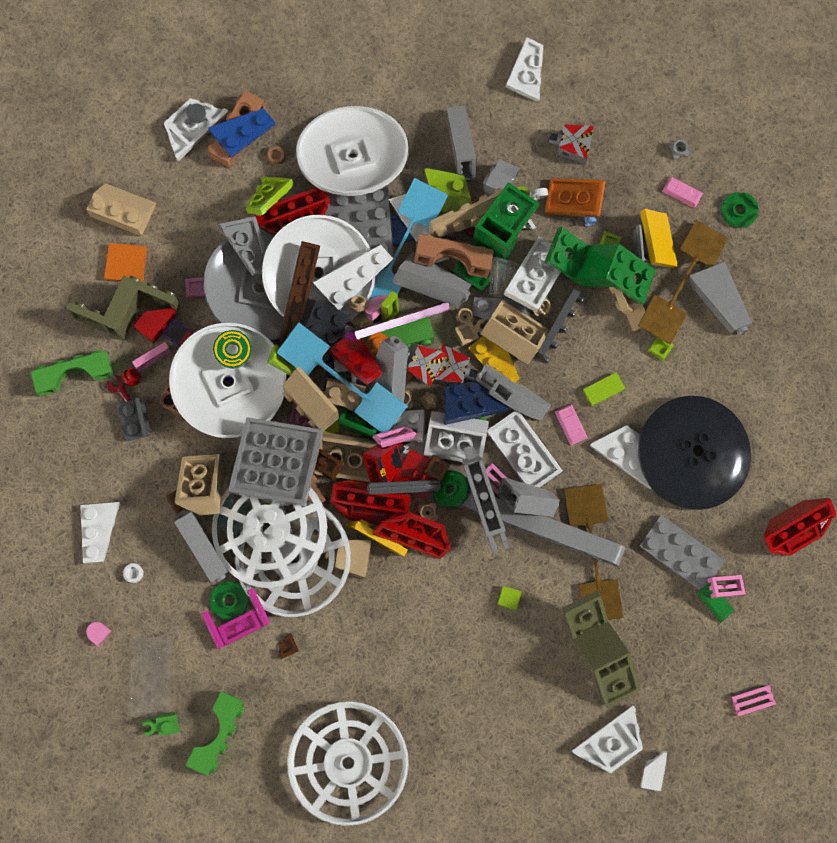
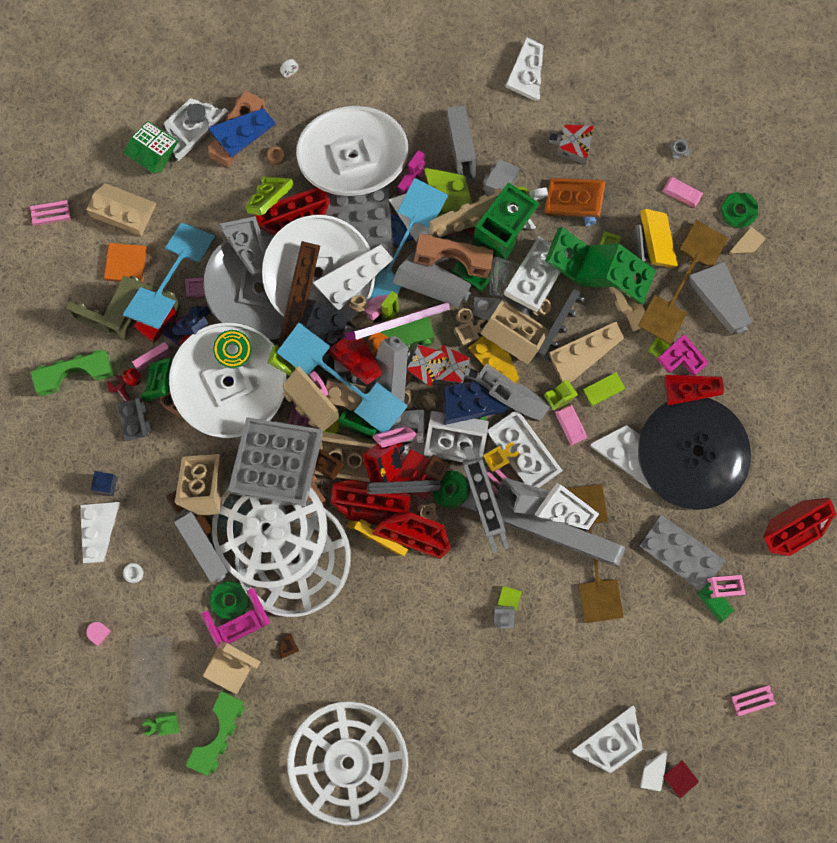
tan torso [325,540,371,579] -> none
olive bracket [562,591,641,707] -> none
none -> bright pink tile [30,200,71,226]
none -> dark blue brick [90,471,118,497]
none -> green slope [123,121,179,173]
none -> medium azure hinge [123,223,215,329]
none -> green plate [141,358,173,402]
none -> dark blue plate [171,305,211,335]
none -> reddish brown tile [196,515,212,537]
none -> tan bracket [203,641,260,694]
none -> white tile [280,59,299,77]
none -> bright pink tile [309,371,329,396]
none -> dark pink plate [398,150,425,195]
none -> yellow plate [483,442,520,472]
none -> light grey tile [494,606,515,629]
none -> white wing [534,483,599,530]
none -> lime panel [544,380,578,410]
none -> tan wing [548,322,624,383]
none -> dark pink plate [657,334,708,376]
none -> dark red sticker [663,760,699,799]
none -> red wing [664,375,724,405]
none -> tan tile [729,227,766,255]

